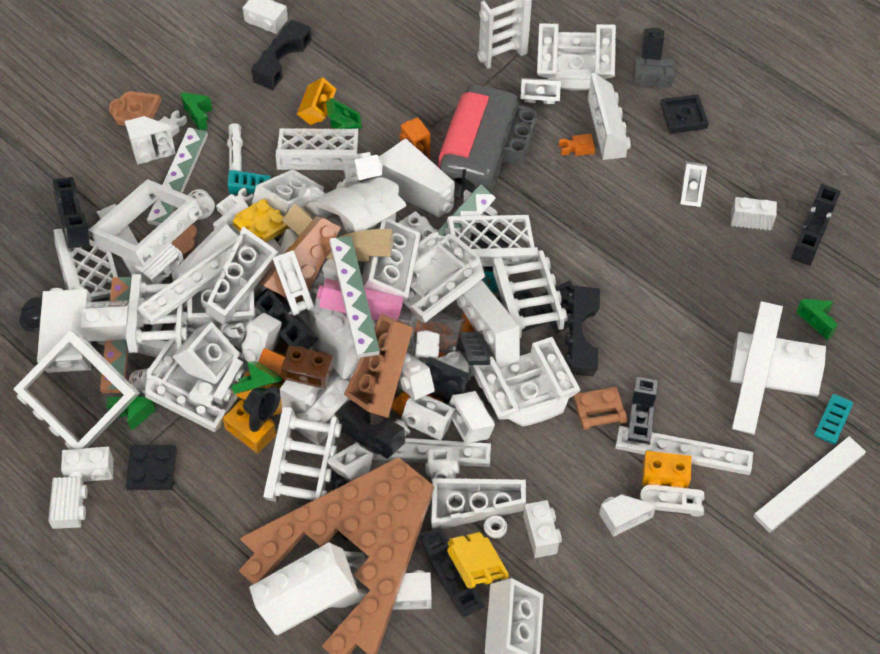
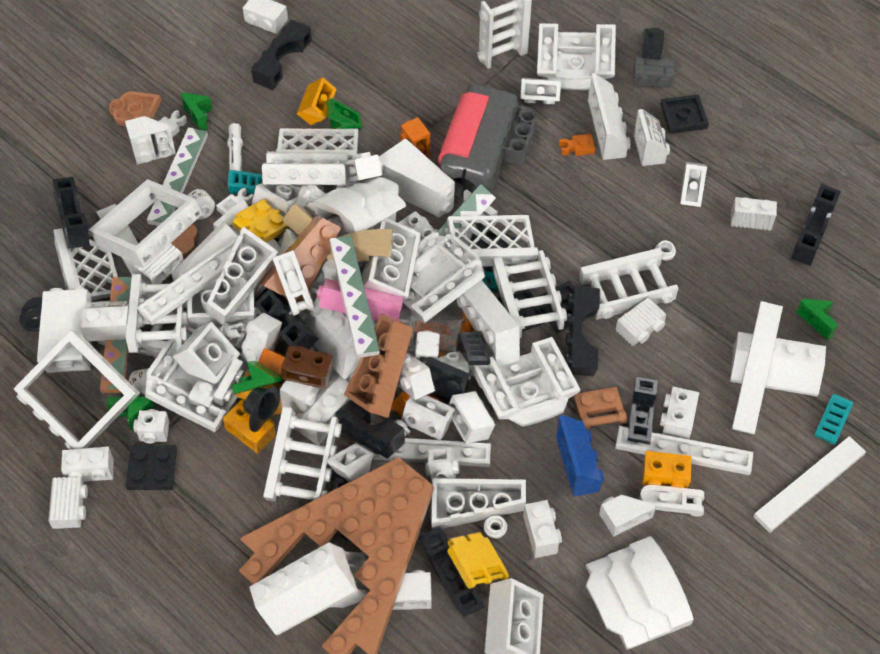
none -> white brick [134,409,170,443]
none -> white fence [262,152,348,185]
none -> blue slope [556,415,604,497]
none -> white fence [579,248,678,320]
none -> white slope [586,536,694,650]
none -> white brick [616,297,666,346]
none -> white slope [634,109,670,166]
none -> white plate [655,241,676,261]
none -> white brick [660,387,699,439]

